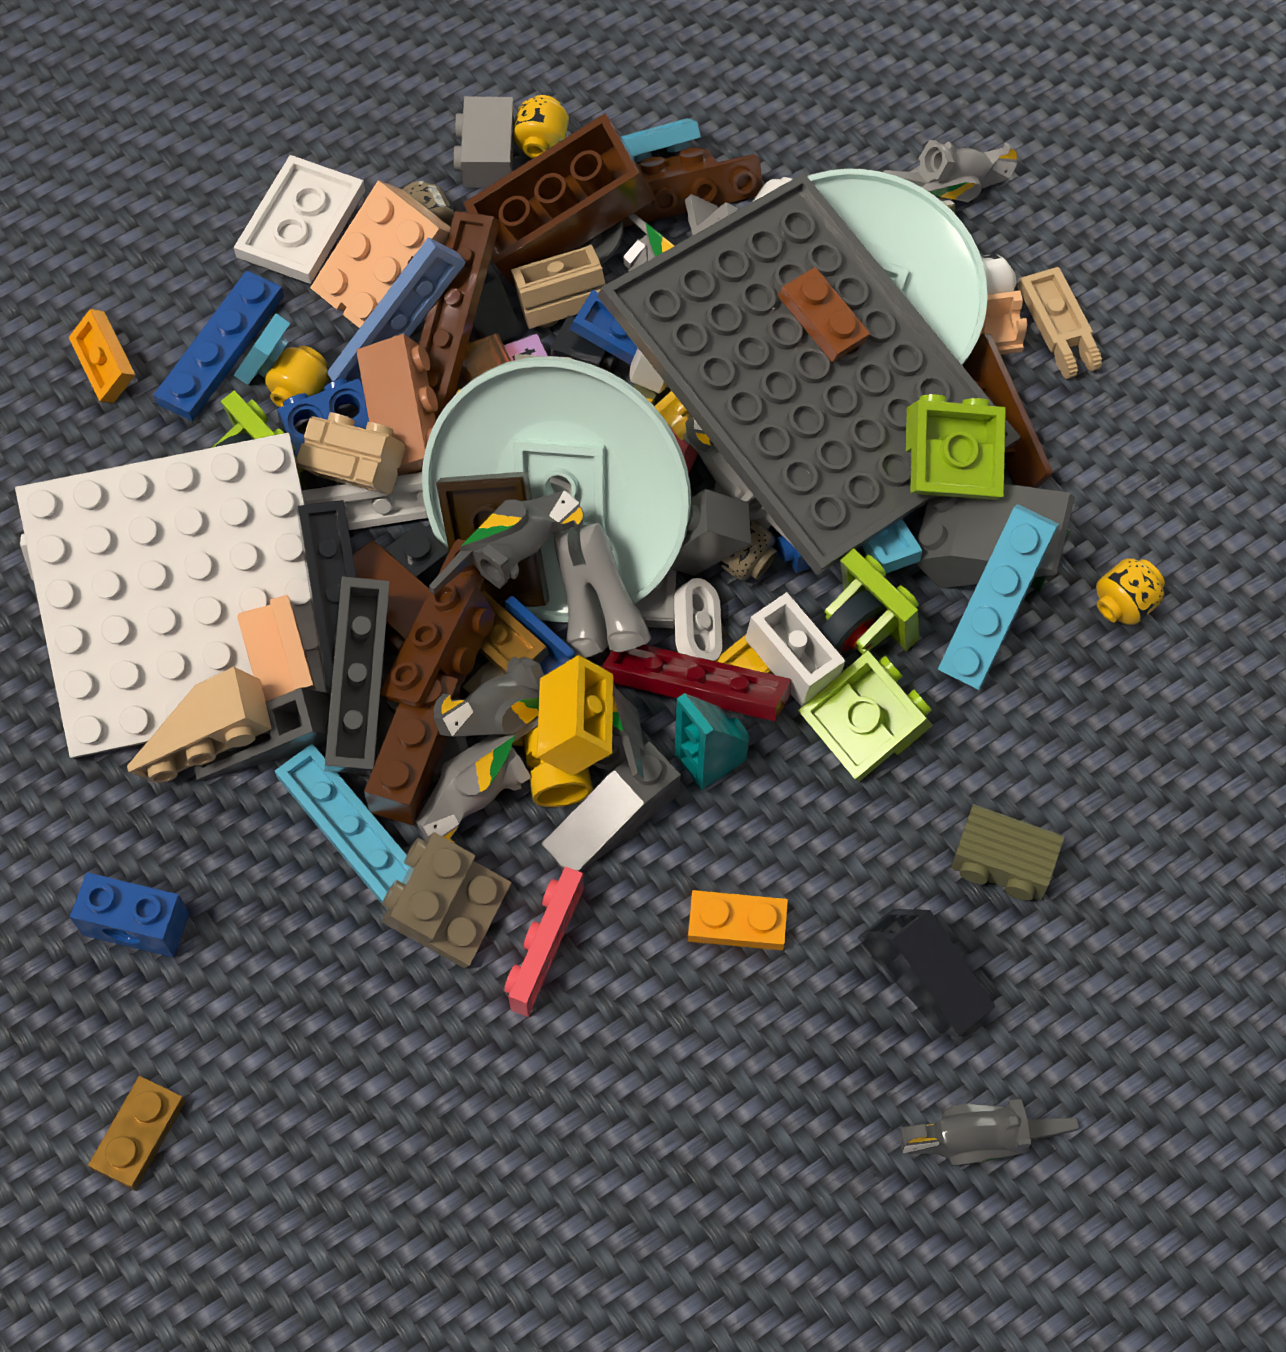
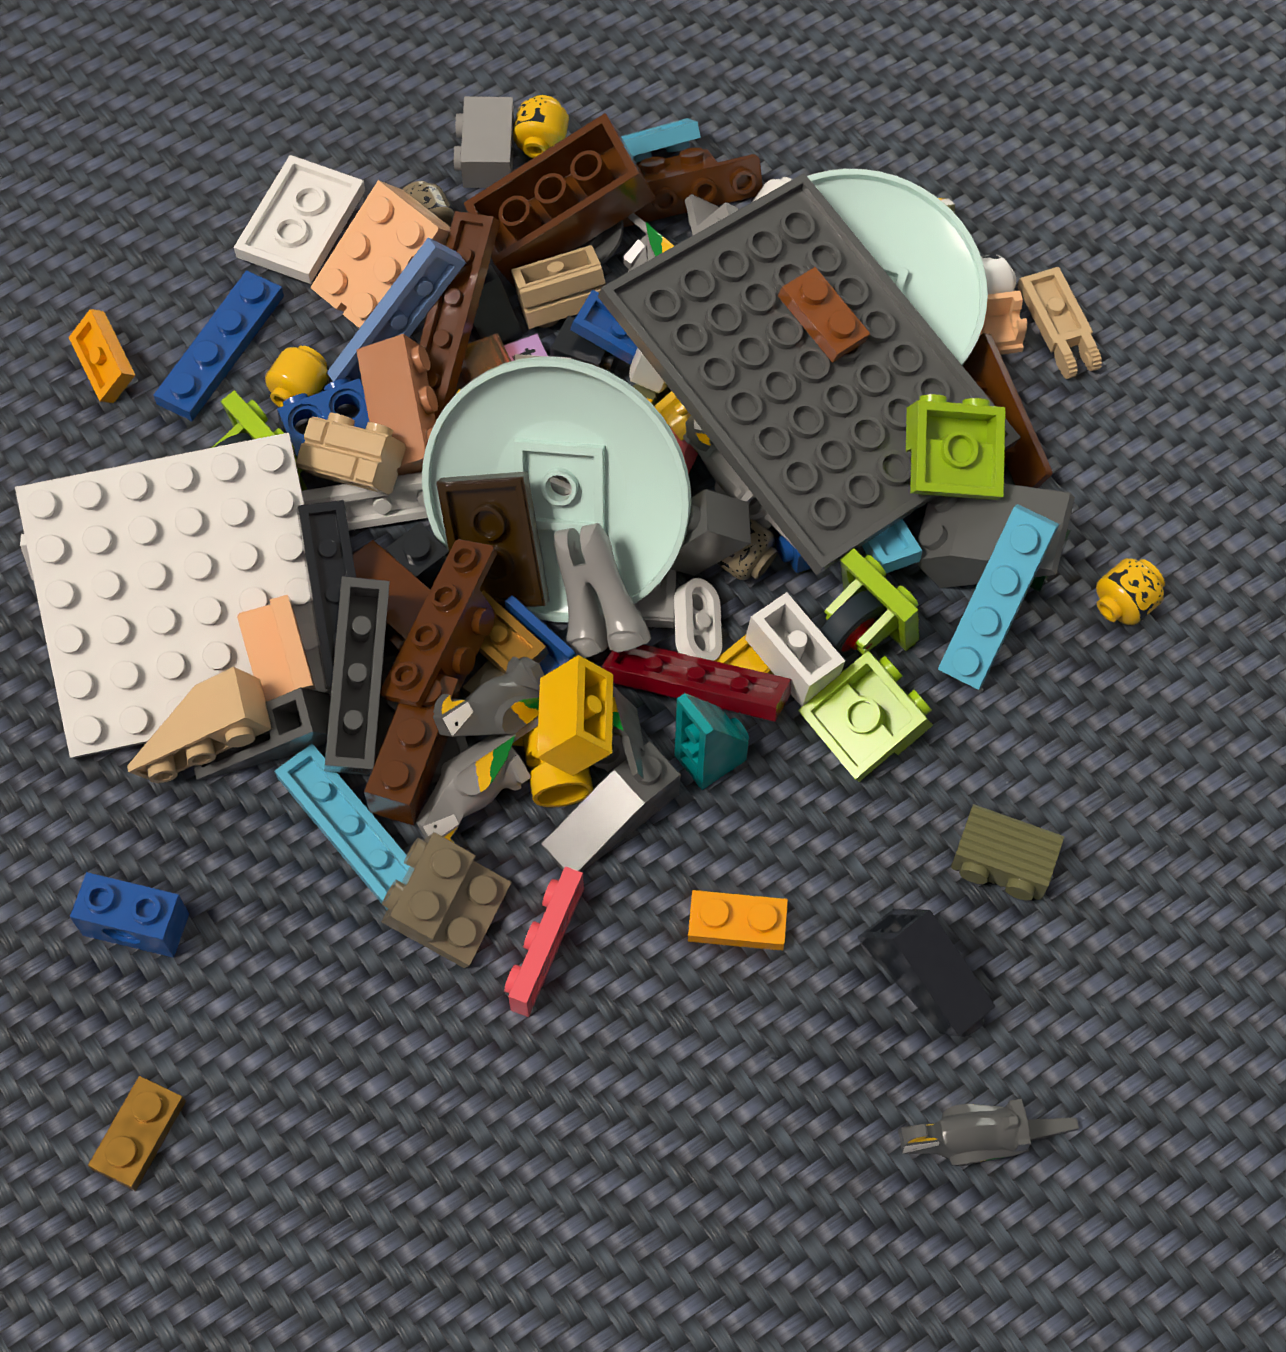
medium azure plate [234,313,290,385] -> none
dark grey animal [429,491,584,595] -> none
light grey animal [883,140,1018,202] -> none

